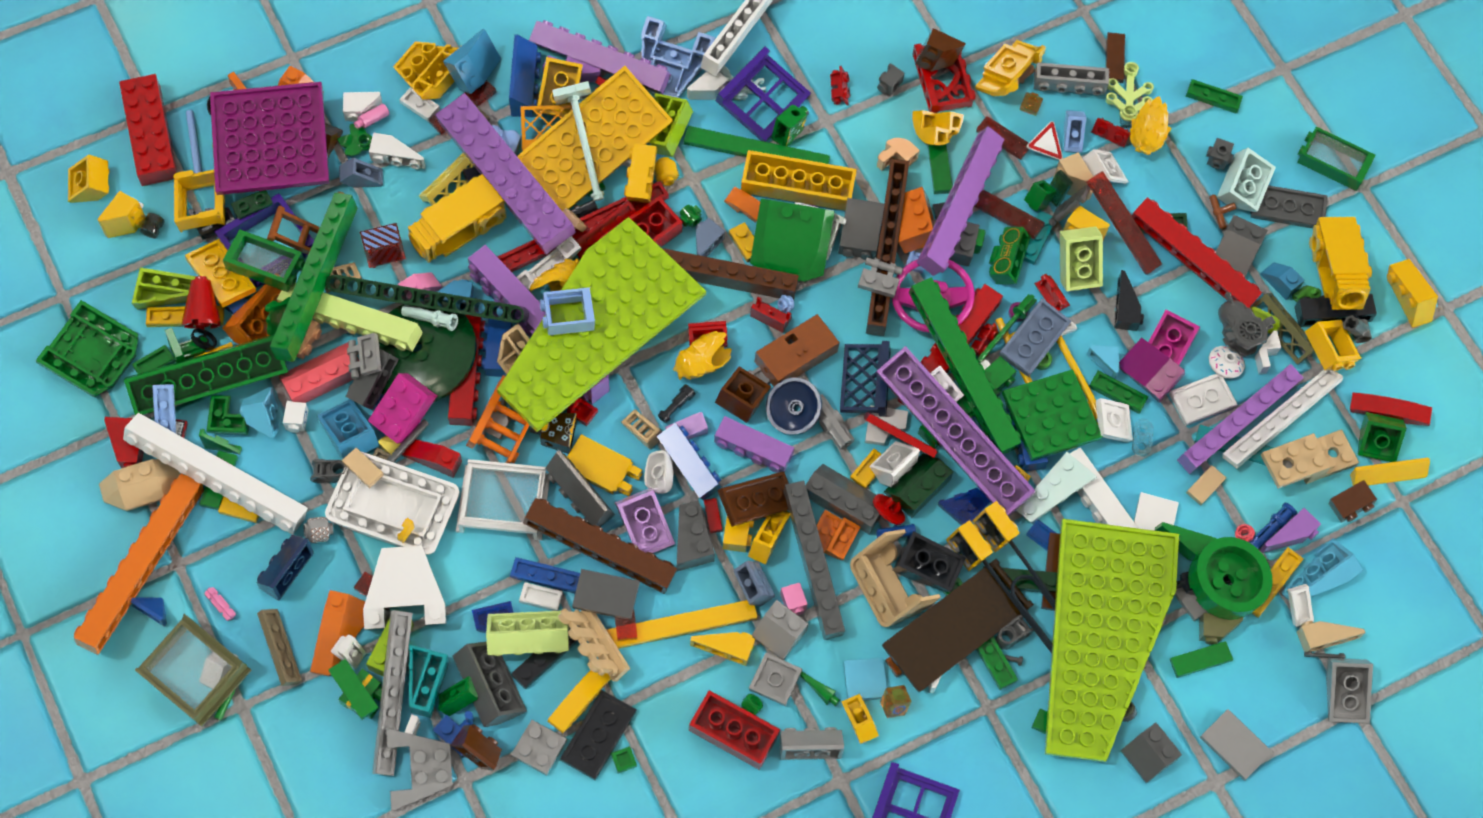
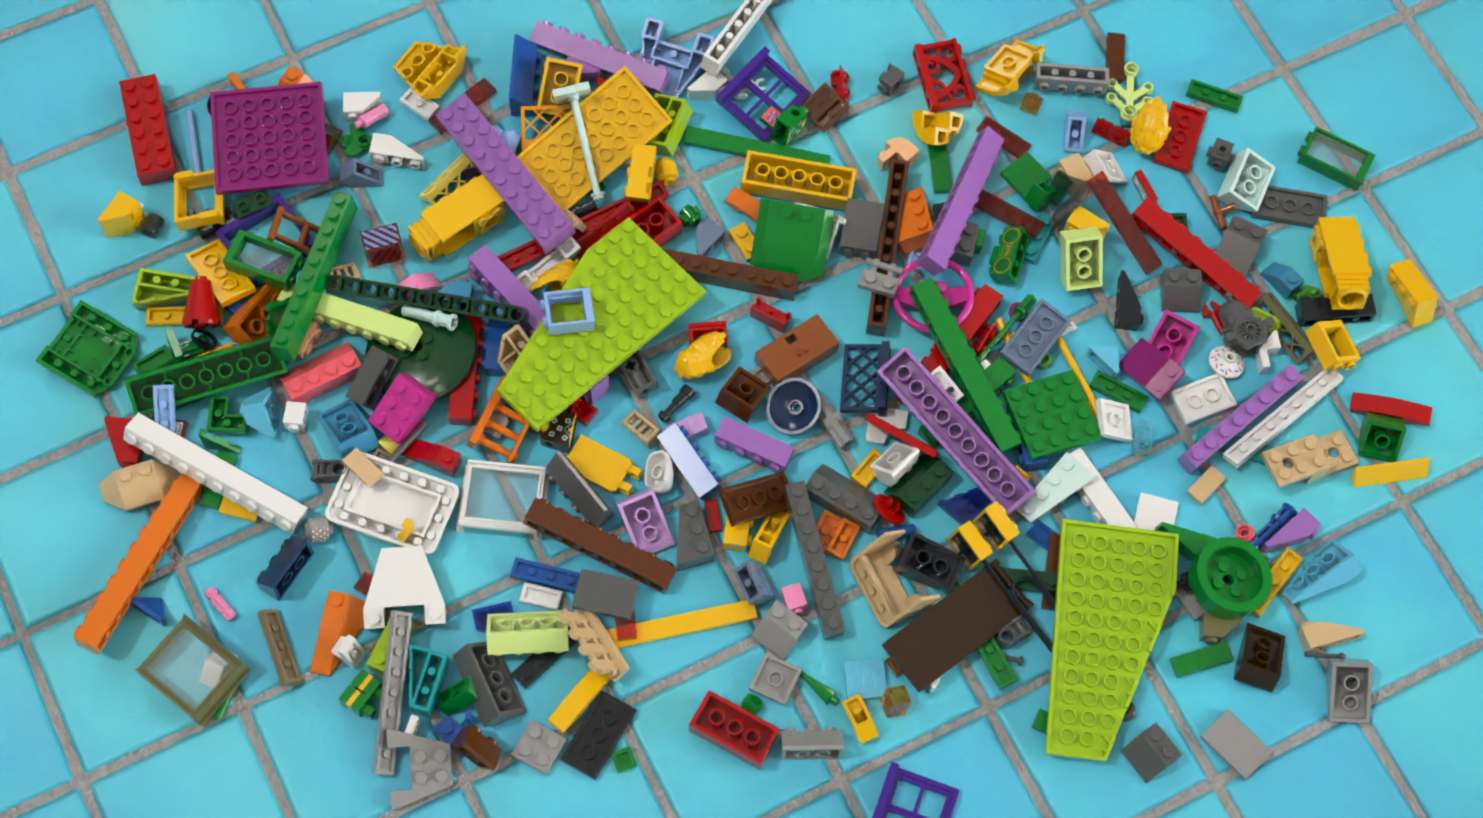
yellow slope [68,154,109,203] -> none
green tile [328,659,379,720] -> none
light grey plate [347,333,382,379] -> none
dark azure slope [443,29,501,94] -> none
yellow slope [690,632,755,666] -> none
light blue plate [777,295,795,313] -> none
reddish brown slope [915,28,966,71] -> none
piece [1027,121,1063,160] -> none
red hinge [1035,274,1070,311] -> none
white tile [1287,584,1314,627] -> none
reddish brown brick [1328,480,1377,523] -> none
dark grey piece [1343,315,1372,343] -> none
none -> dark grey piece [621,350,660,399]
none -> tile [759,105,781,131]
none -> reddish brown slope [799,82,850,133]
none -> green tile [1000,152,1052,199]
none -> red tile [1132,170,1158,202]
none -> red tile [1153,101,1207,174]
none -> dark grey slope [1160,268,1202,313]
none -> red bar [1202,301,1223,335]
none -> dark brown slope [1234,623,1285,693]

